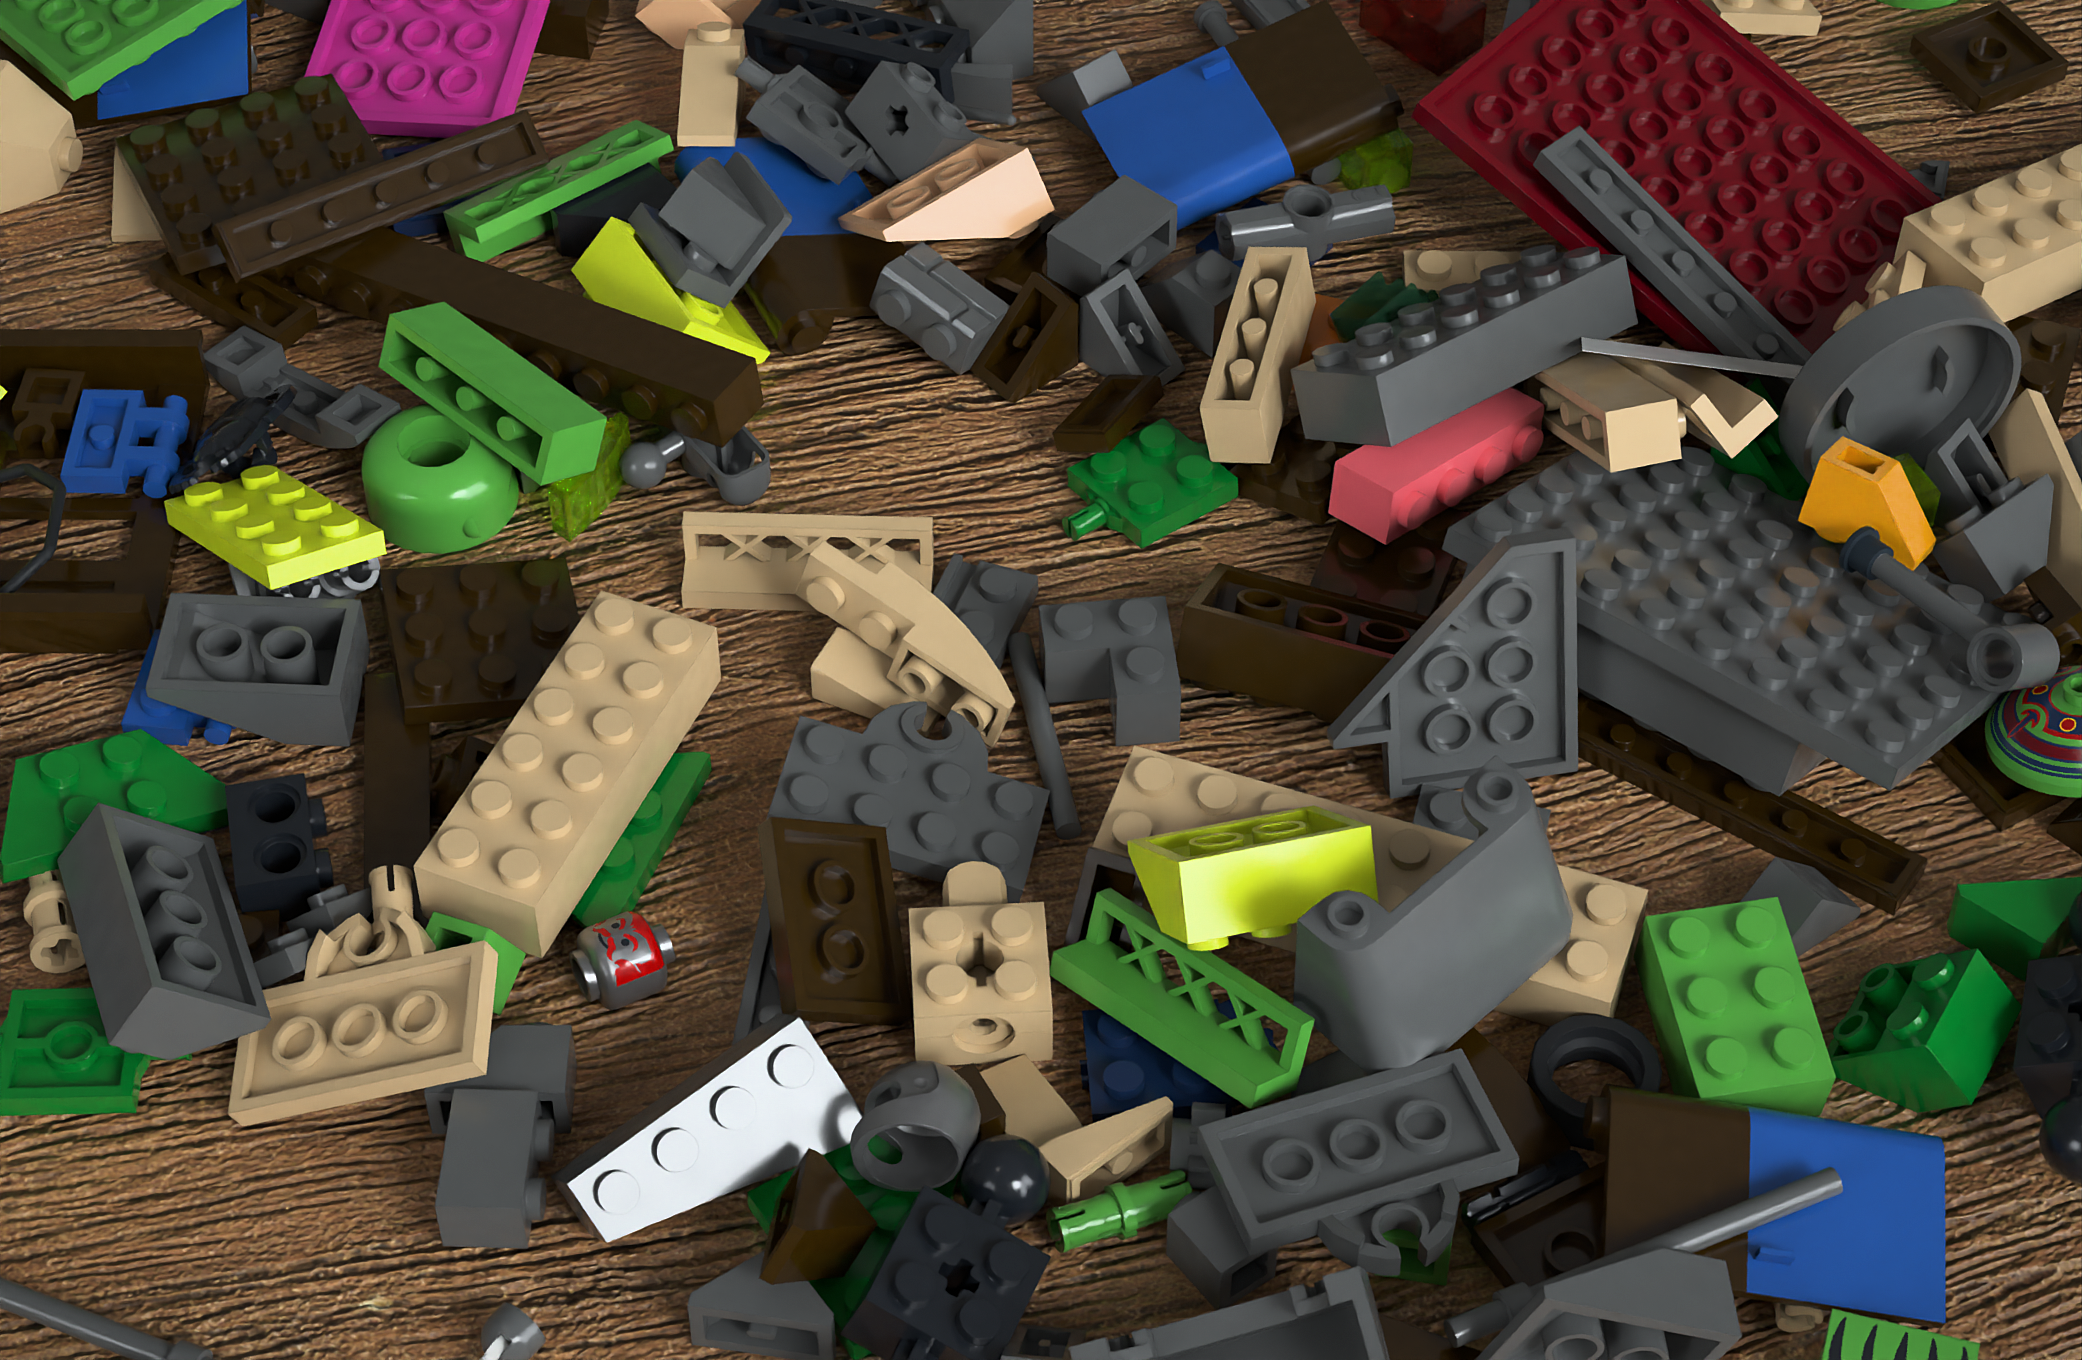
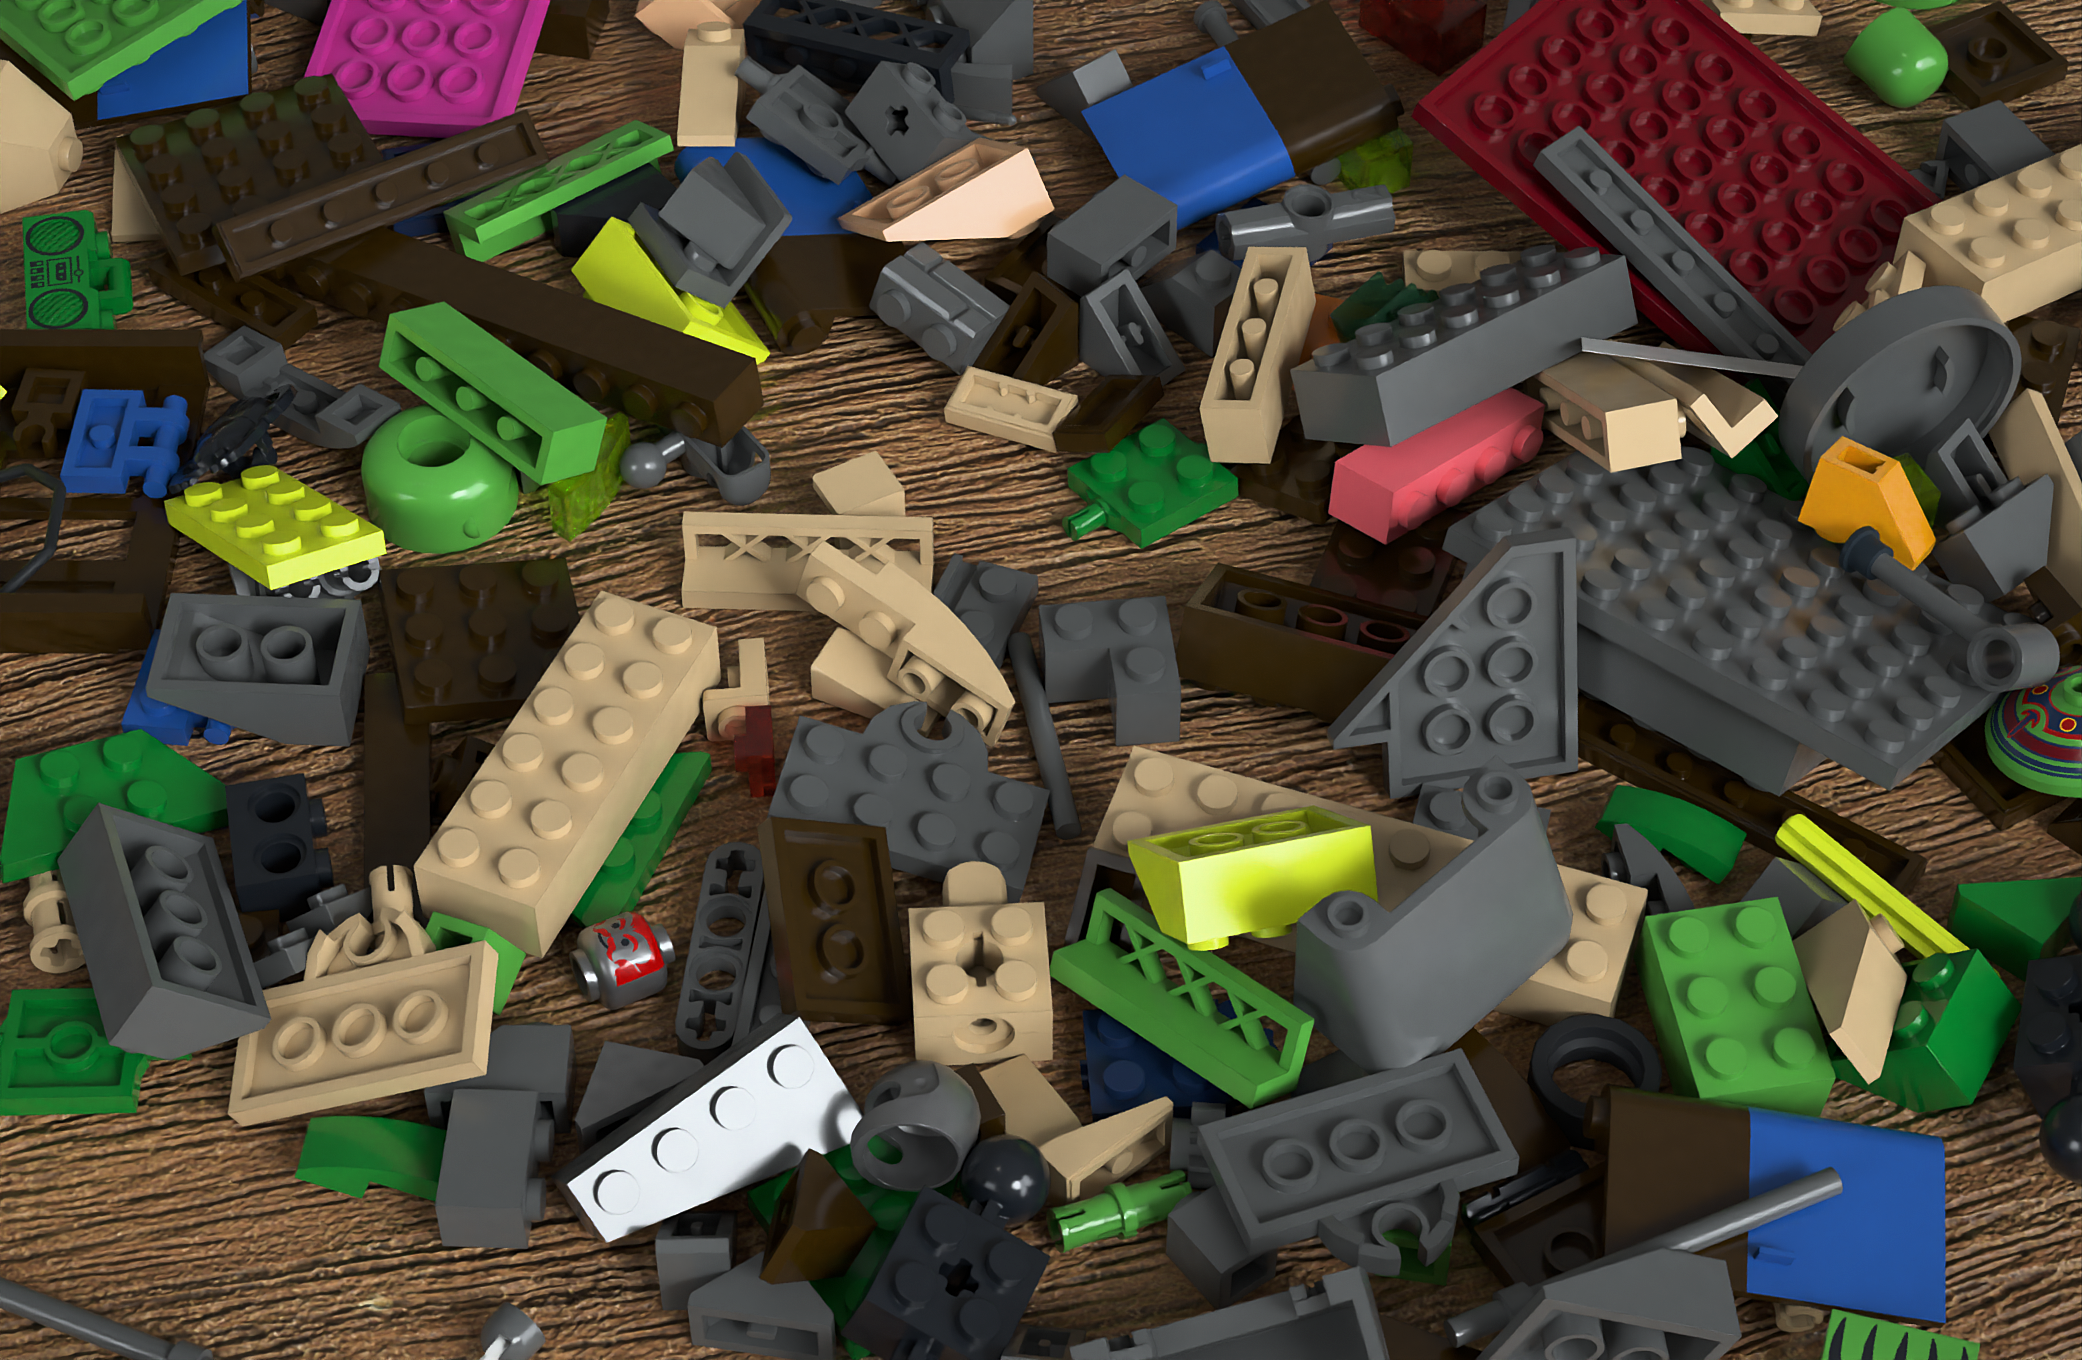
none -> green piece [22,210,133,329]
none -> green slope [294,1116,447,1201]
none -> flat silver slope [575,1041,704,1155]
none -> dark grey slope [655,1210,738,1310]
none -> dark grey beam [675,842,765,1066]
none -> tan bracket [702,637,772,741]
none -> clear red plate [734,705,776,798]
none -> tan panel [812,451,905,550]
none -> tan plate [944,366,1078,453]
none -> green slope [1595,785,1747,885]
none -> dark grey slope [1601,823,1695,919]
none -> neon yellow axle [1775,814,2001,978]
none -> tan slope [1792,899,1908,1084]
none -> bright green helmet [1843,7,1948,108]
none -> dark grey brick [1935,100,2055,193]

